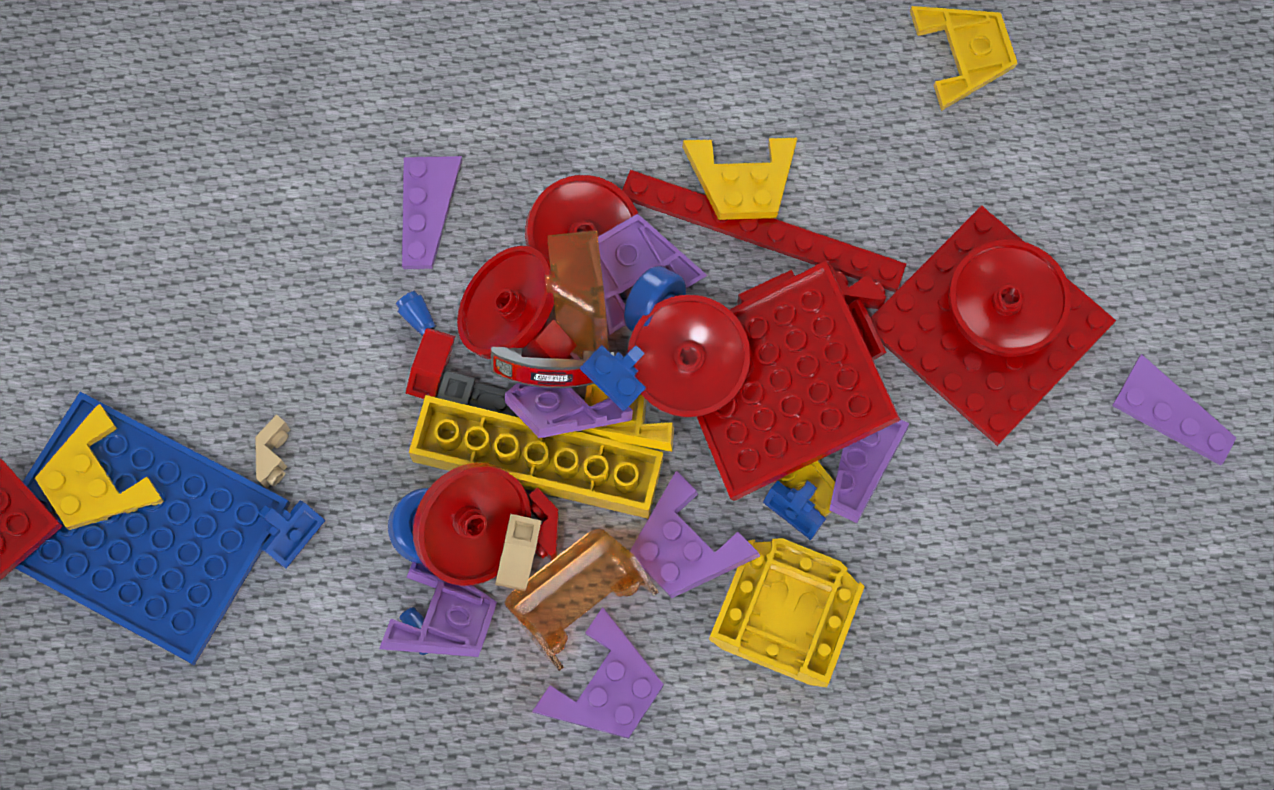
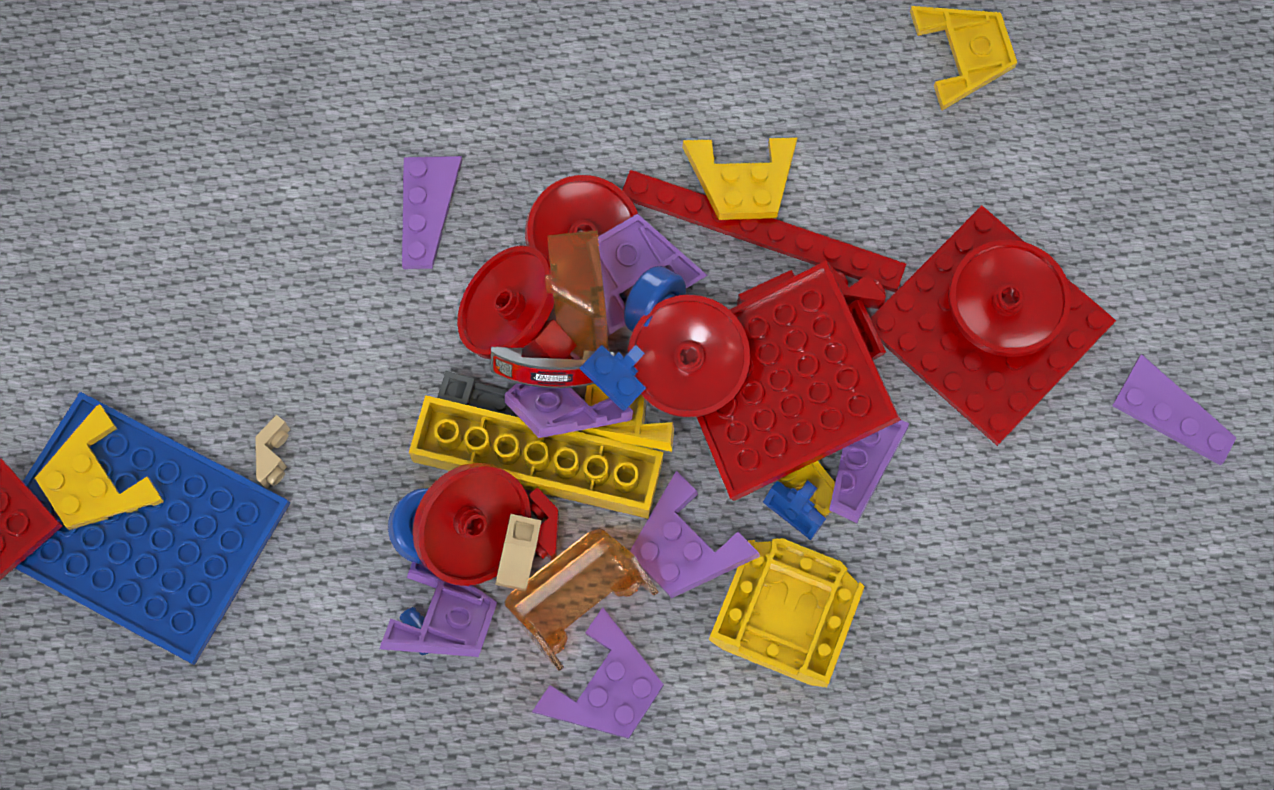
blue hinge [258,500,325,569] -> none
blue cone [396,290,436,336] -> none
red slope [405,328,456,399] -> none

